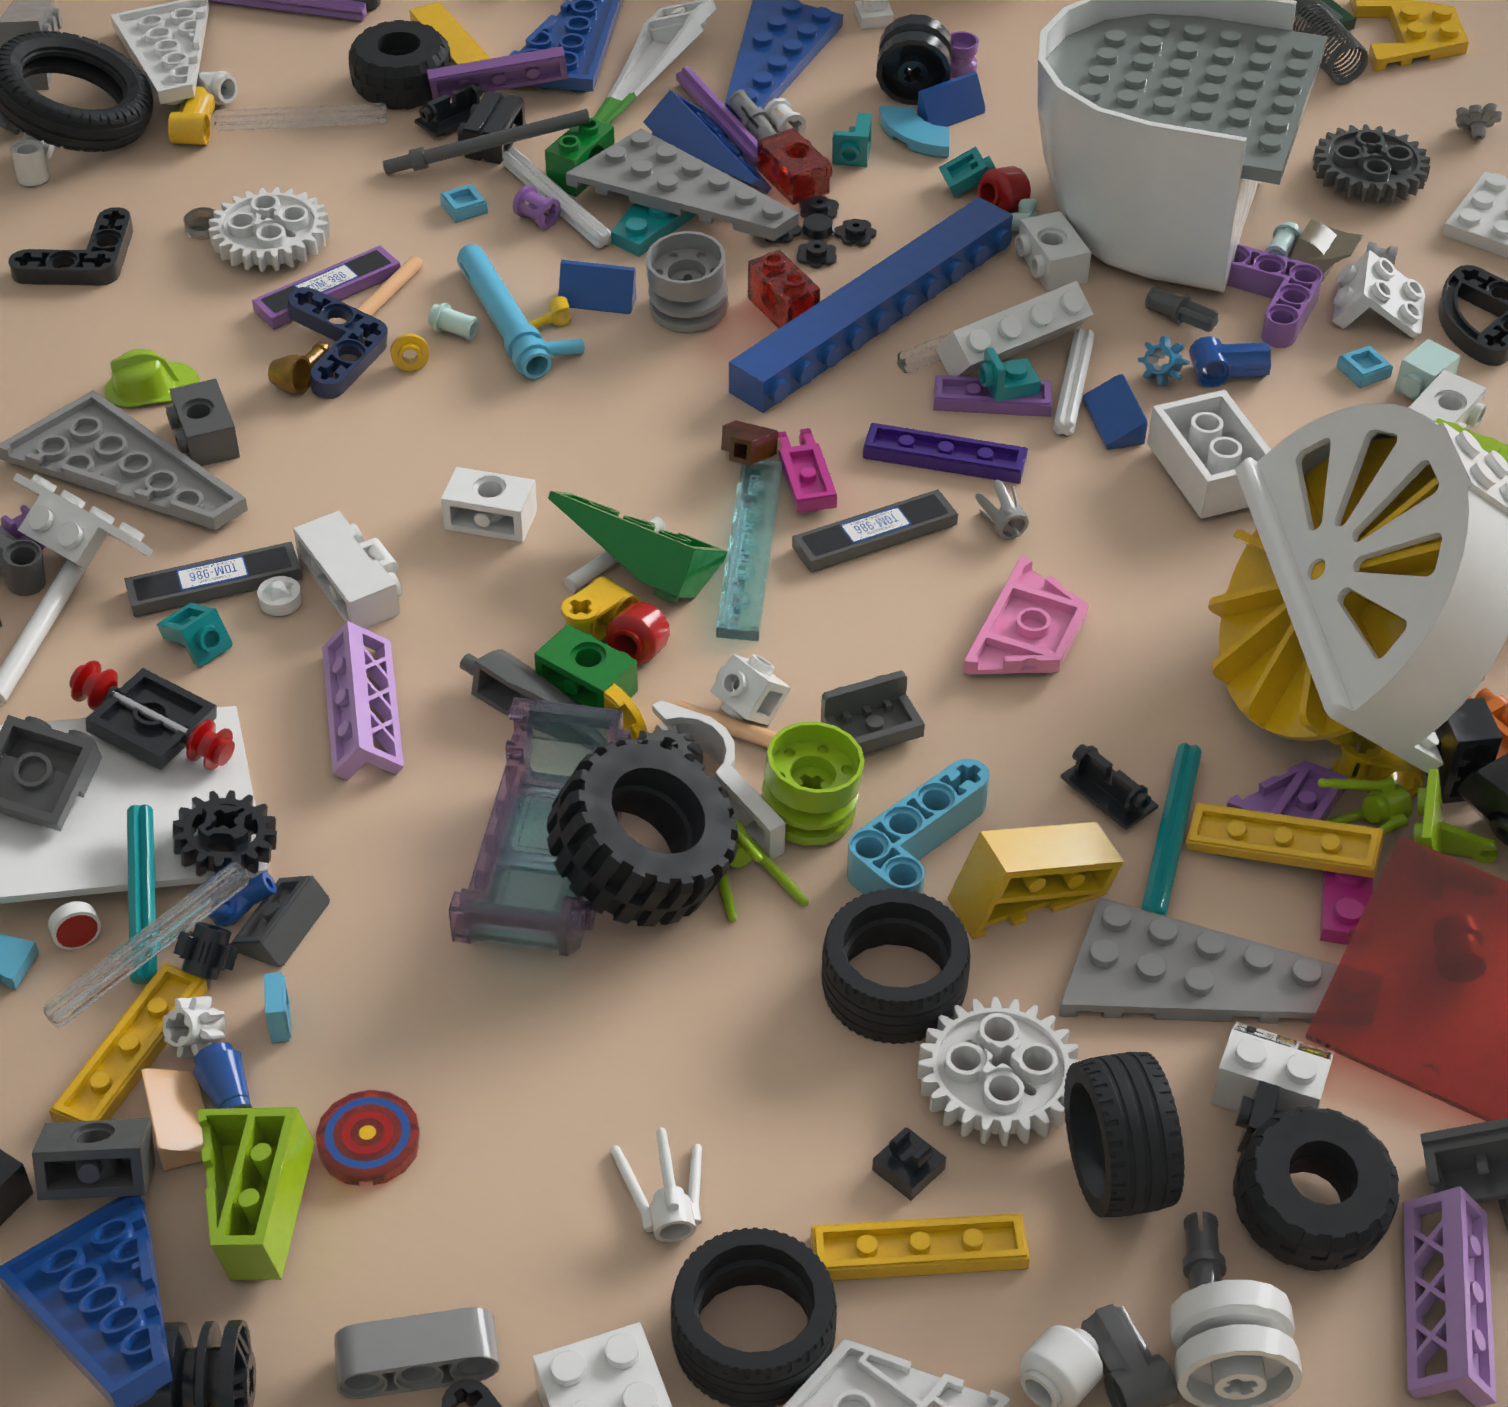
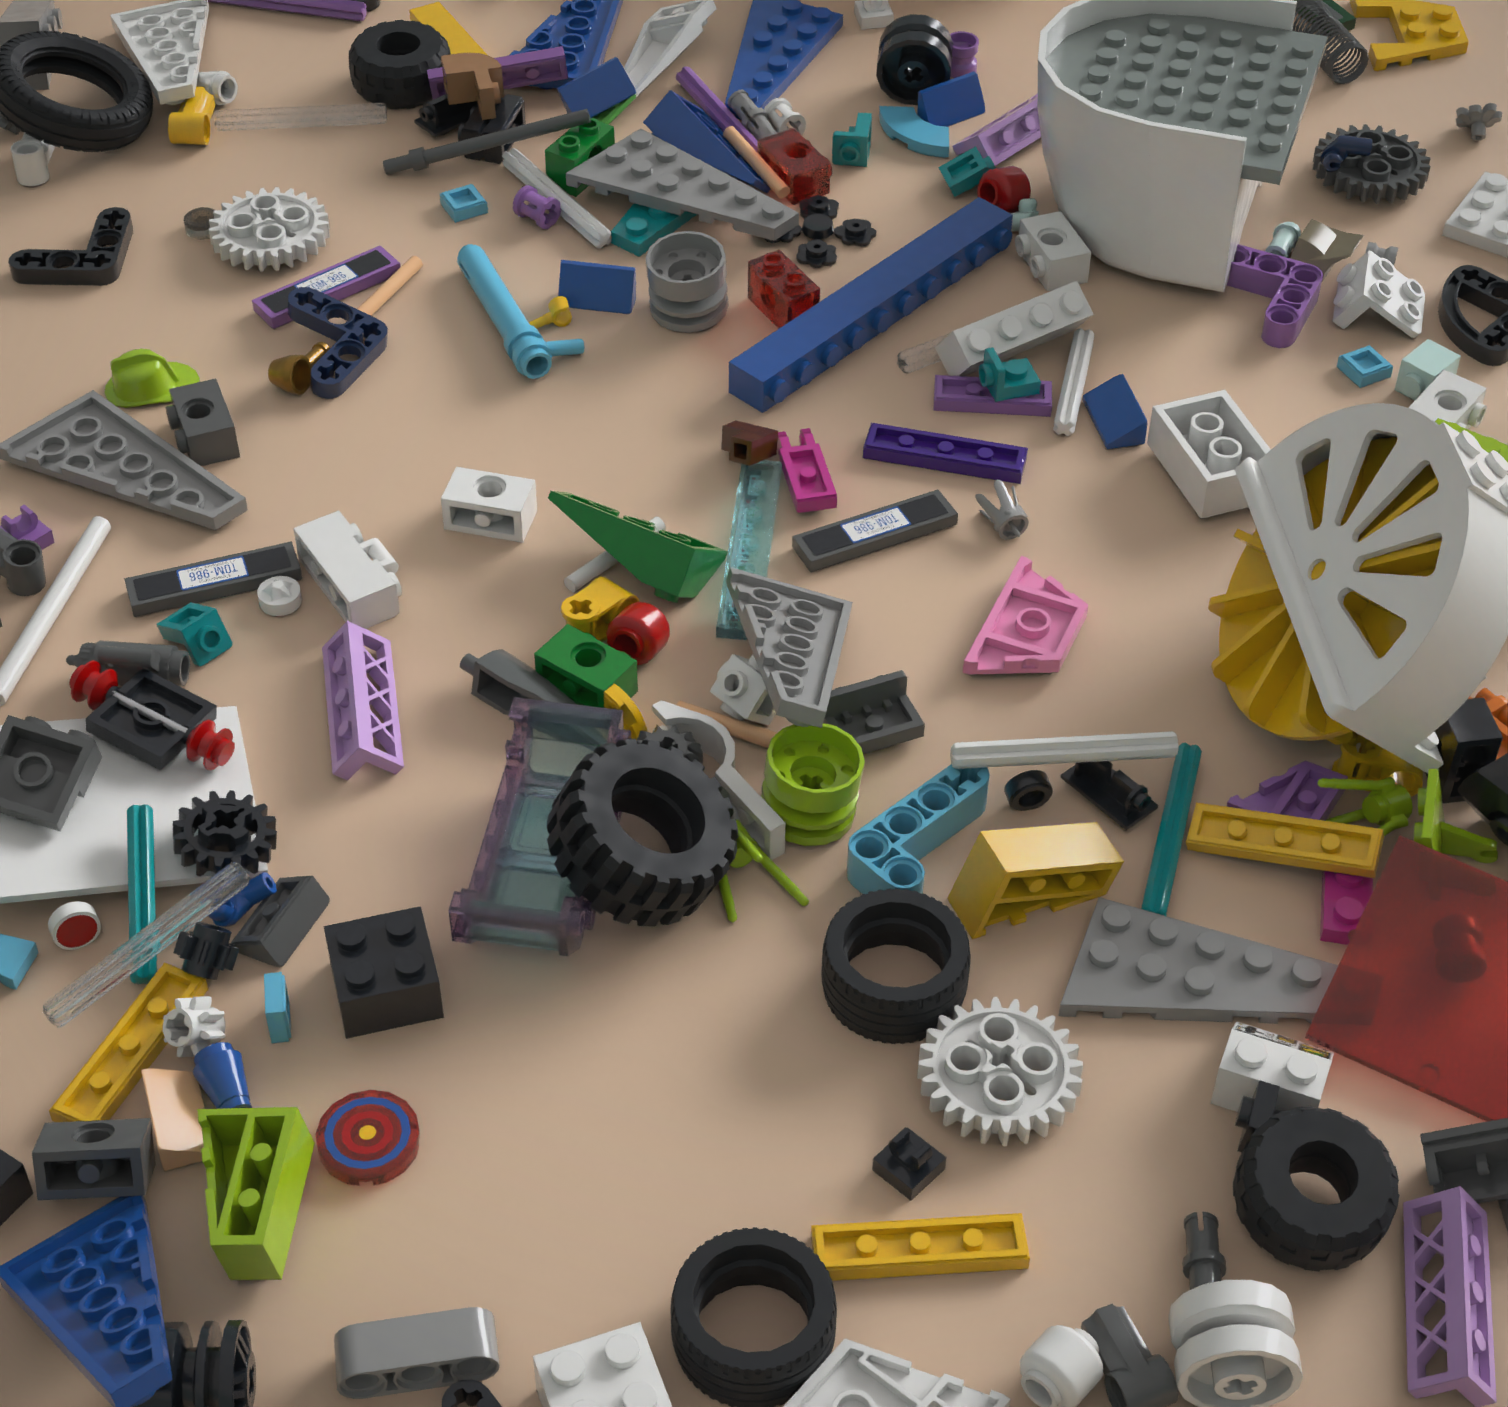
white bracket [13,473,154,569] -> none
yellow plate [390,333,429,372] -> none
light aqua pin [428,303,480,341] -> none
white plant [611,1127,702,1242] -> none
black tyre [1064,1052,1185,1217] -> none
dark azure gear [1138,336,1190,386] -> none
dark grey axle [1145,286,1219,332] -> none
blue piece [1189,336,1271,388] -> none
none -> dark grey piece [66,640,190,686]
none -> black piece [323,906,444,1039]
none -> medium nougat brick [441,53,504,120]
none -> blue slope [557,57,636,118]
none -> light nougat bar [723,126,790,199]
none -> light grey wing [726,567,853,728]
none -> white axle [950,731,1179,769]
none -> lavender fence [952,93,1041,166]
none -> black tile [1004,770,1053,811]
none -> dark blue arm [1320,135,1372,171]

